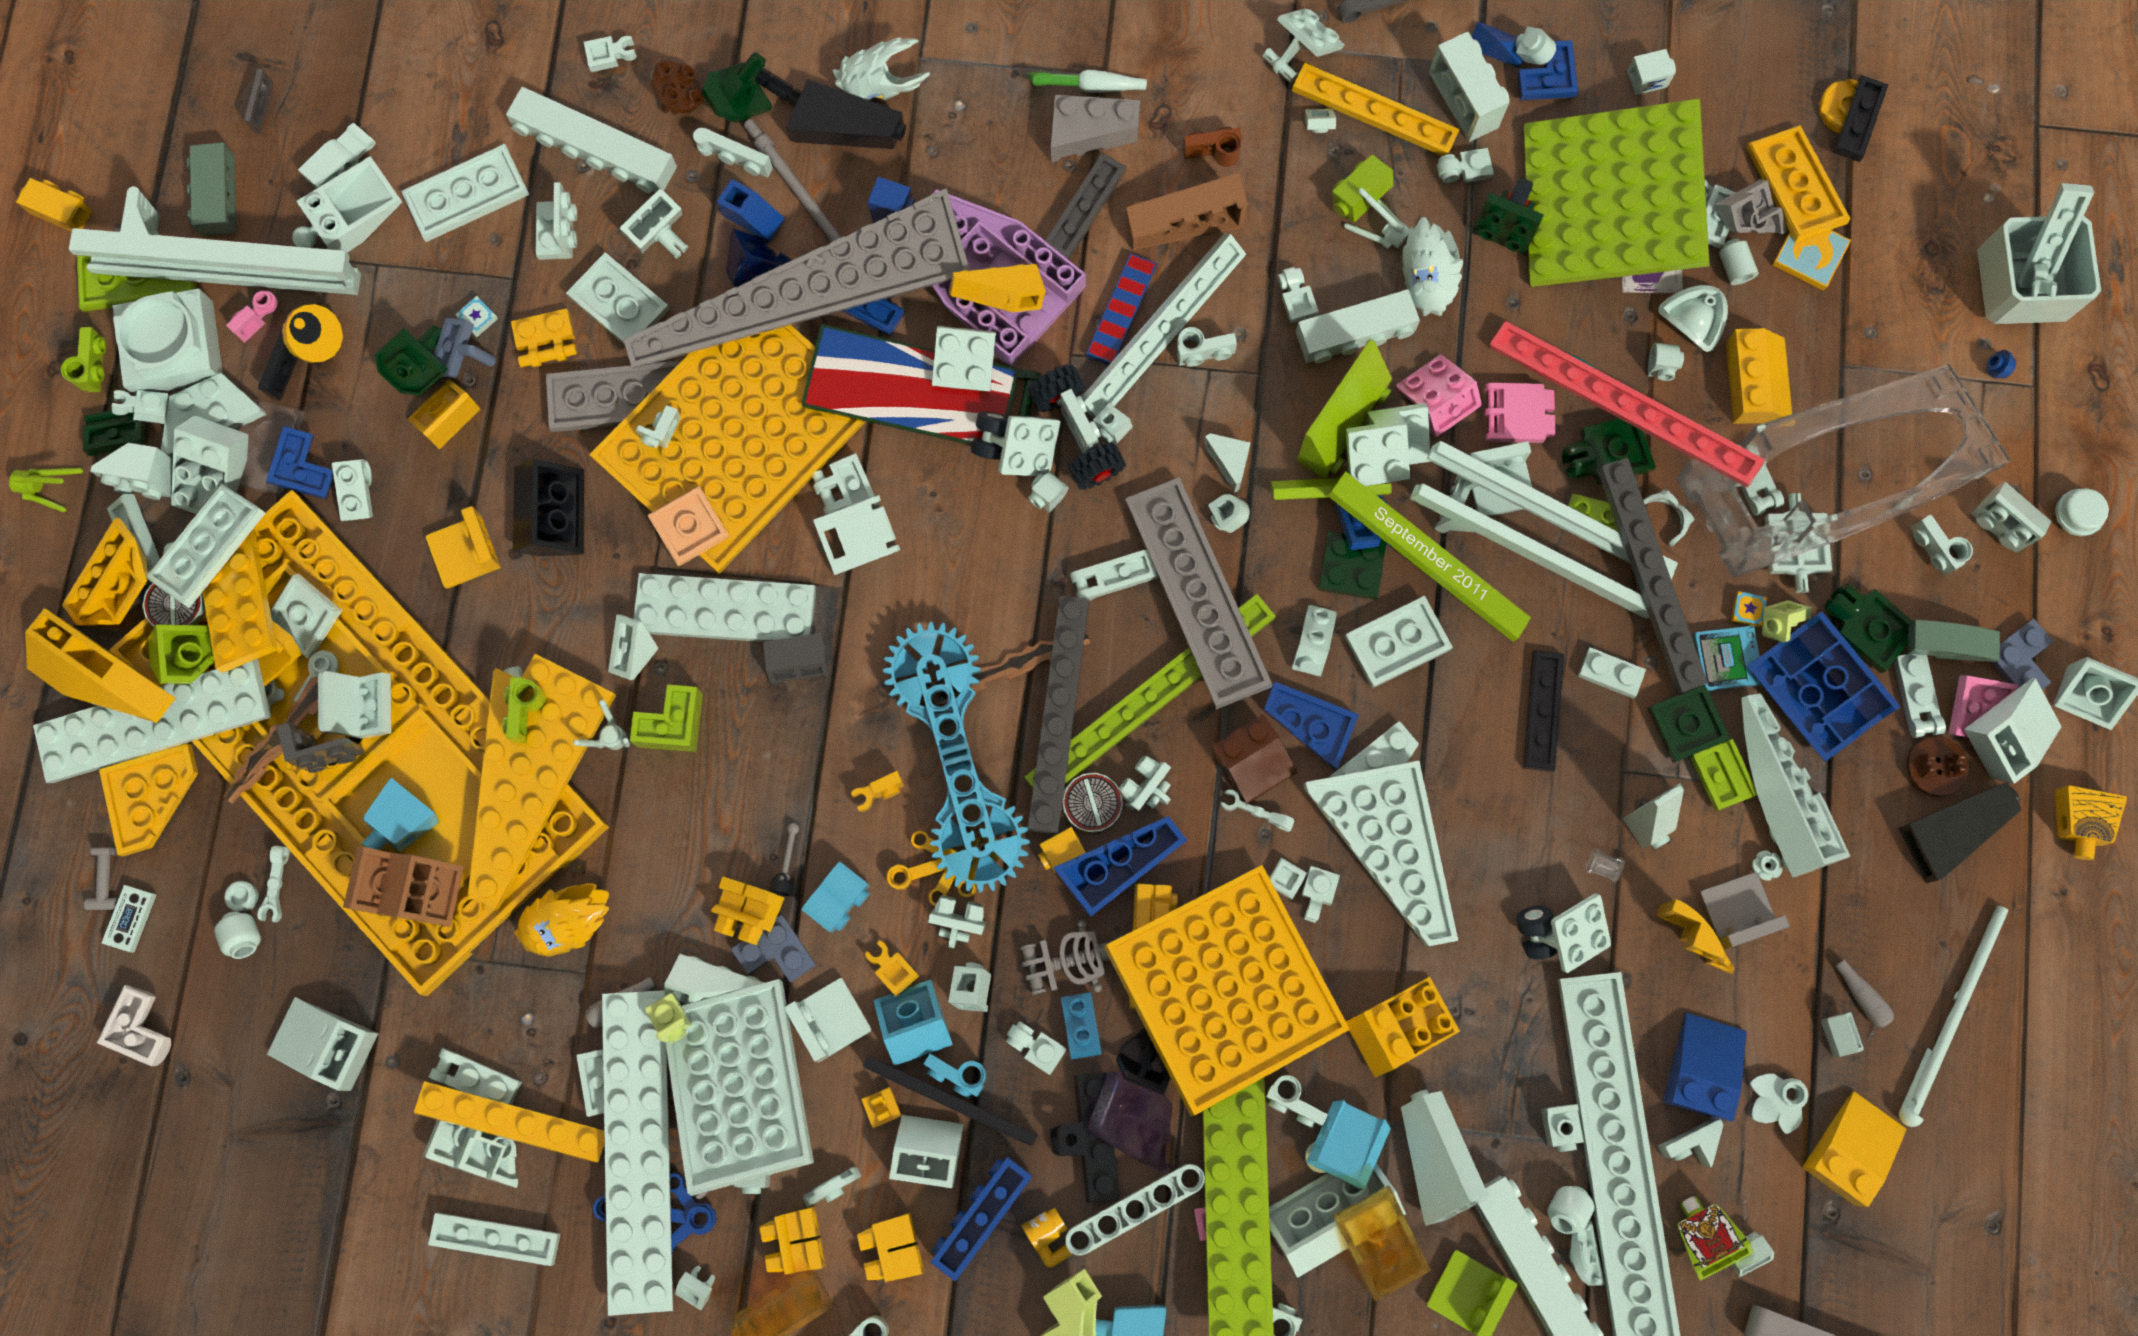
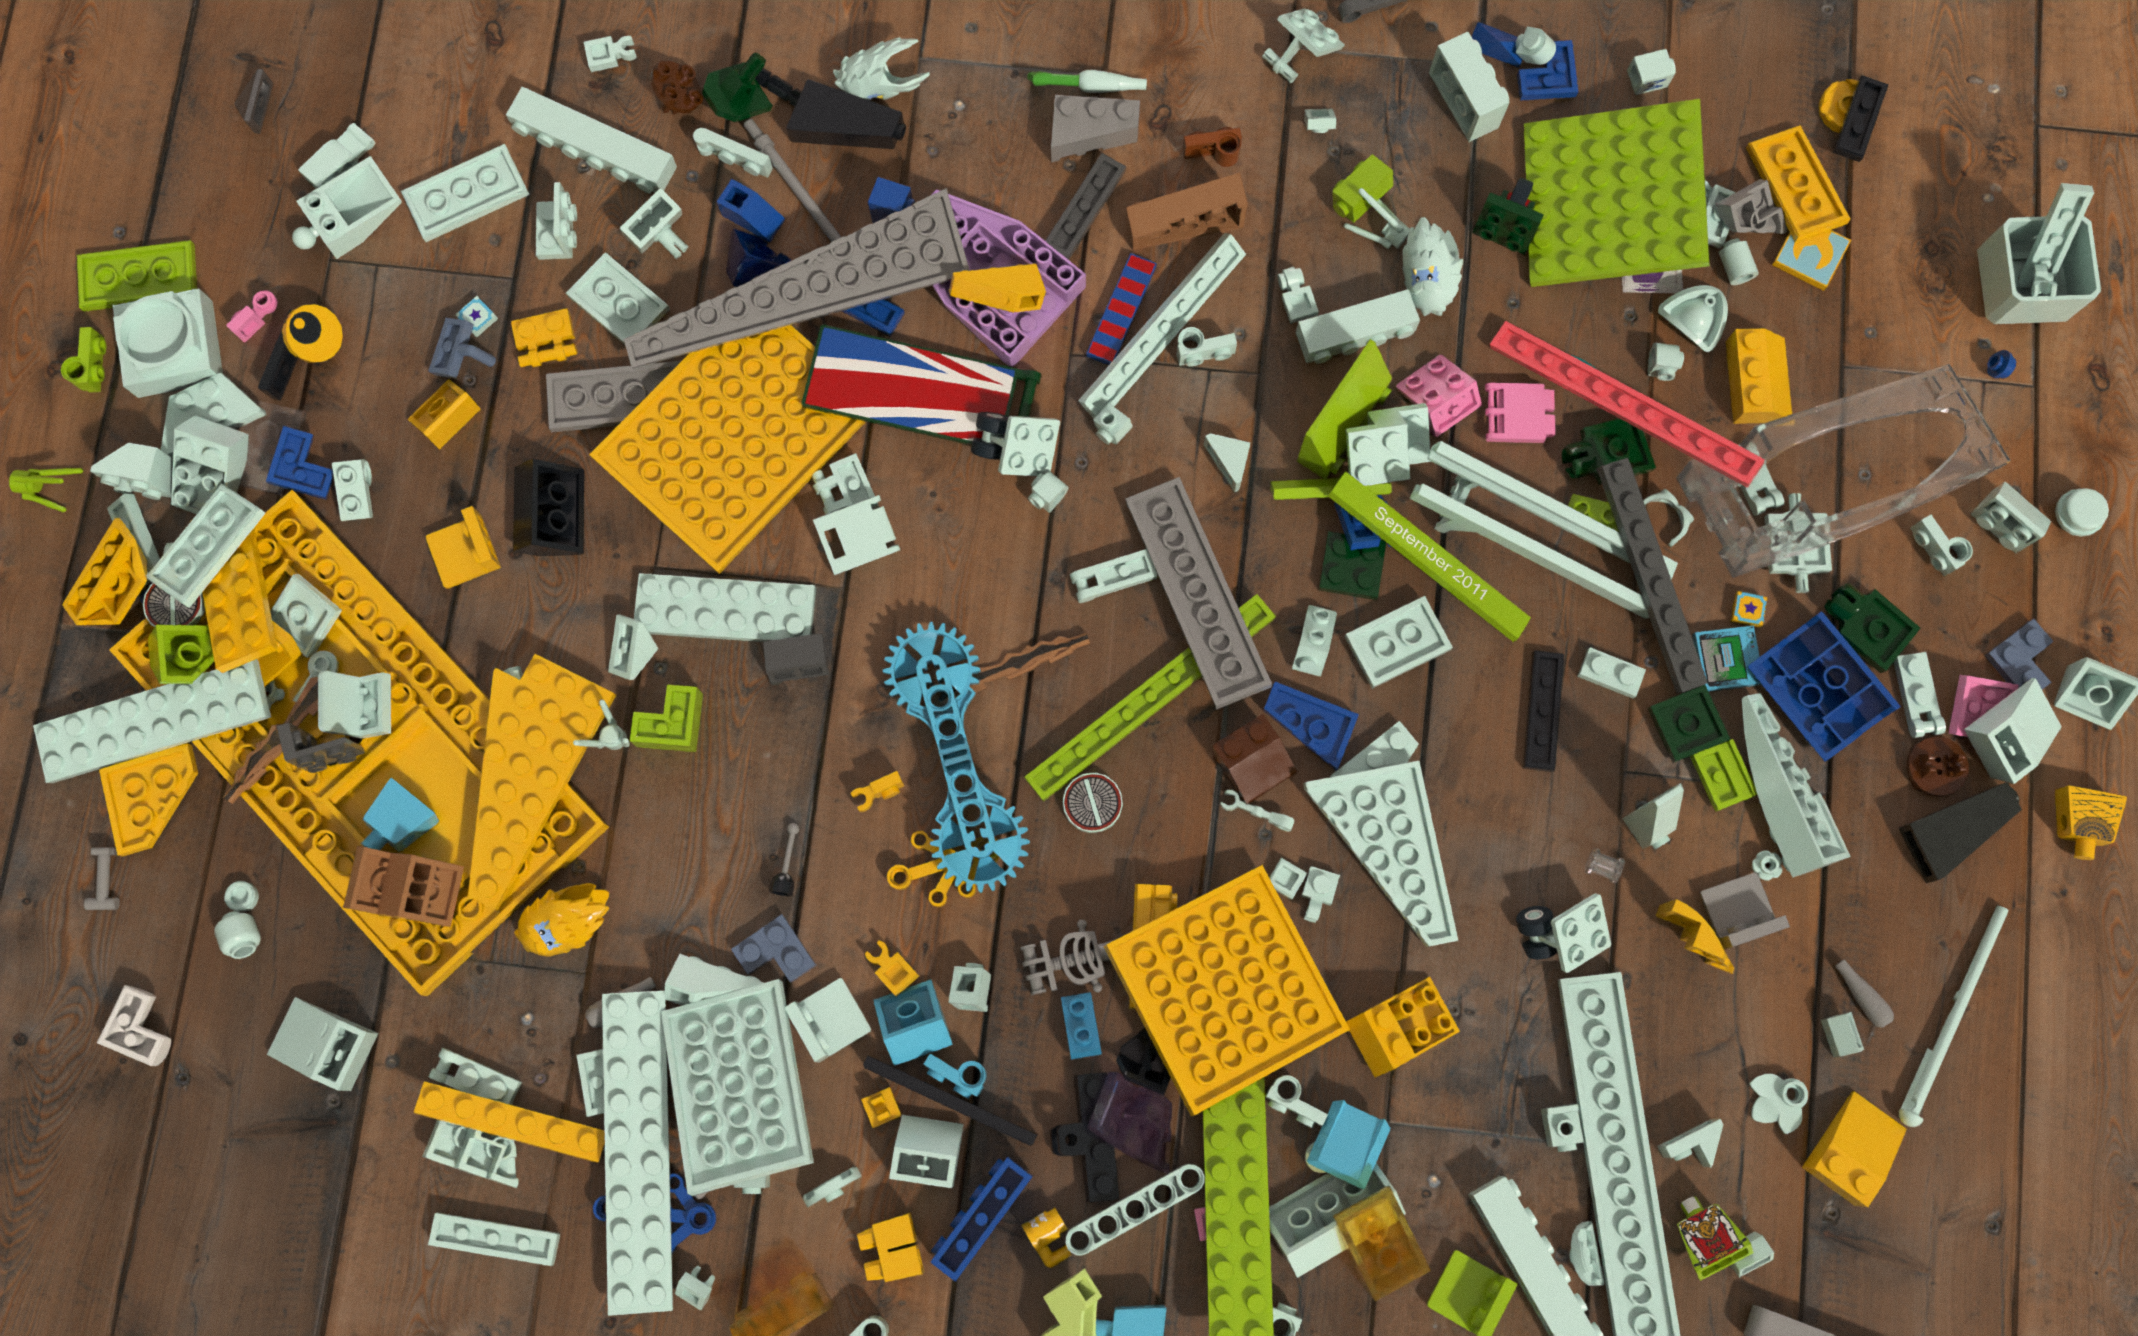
yellow brick [16,178,92,232] -> none
yellow wedge [25,608,176,723] -> none
light aqua piece [69,186,361,295] -> none
dark green plate [83,410,146,456] -> none
light aqua tile [102,885,157,953] -> none
light aqua plate [112,390,168,424] -> none
sand green brick [187,142,237,237] -> none
light aqua piece [257,846,290,922] -> none
dark green piece [375,325,448,396] -> none
lime plate [502,677,546,743] -> none
light aqua bracket [636,405,681,449] -> none
yellowish green bracket [645,993,692,1043] -> none
light nougat tile [647,486,730,567] -> none
yellow hips [711,876,784,945] -> none
yellow hips [759,1206,826,1275] -> none
medium azure brick [801,861,870,933] -> none
light aqua hips [928,895,986,949] -> none
light aqua plate [932,326,996,392] -> none
light aqua plate [1005,1021,1067,1075] -> none
black plate [1028,364,1126,490] -> none
dark grey plate [1028,596,1090,834] -> none
yellow brick [1037,827,1086,874] -> none
blue wedge [1053,816,1187,917] -> none
light aqua hips [1117,756,1171,811] -> none
light aqua plate [1208,494,1250,533] -> none
yellow plate [1292,63,1460,156] -> none
light aqua slope [1401,1089,1489,1226] -> none
light aqua plate [1437,148,1494,183] -> none
light aqua bracket [1470,441,1532,517] -> none
light aqua head [1547,1186,1595,1234] -> none
blue slope [1663,1013,1747,1121] -> none
yellowish green bracket [1762,600,1812,642] -> none
sand green slope [1908,620,2000,662] -> none

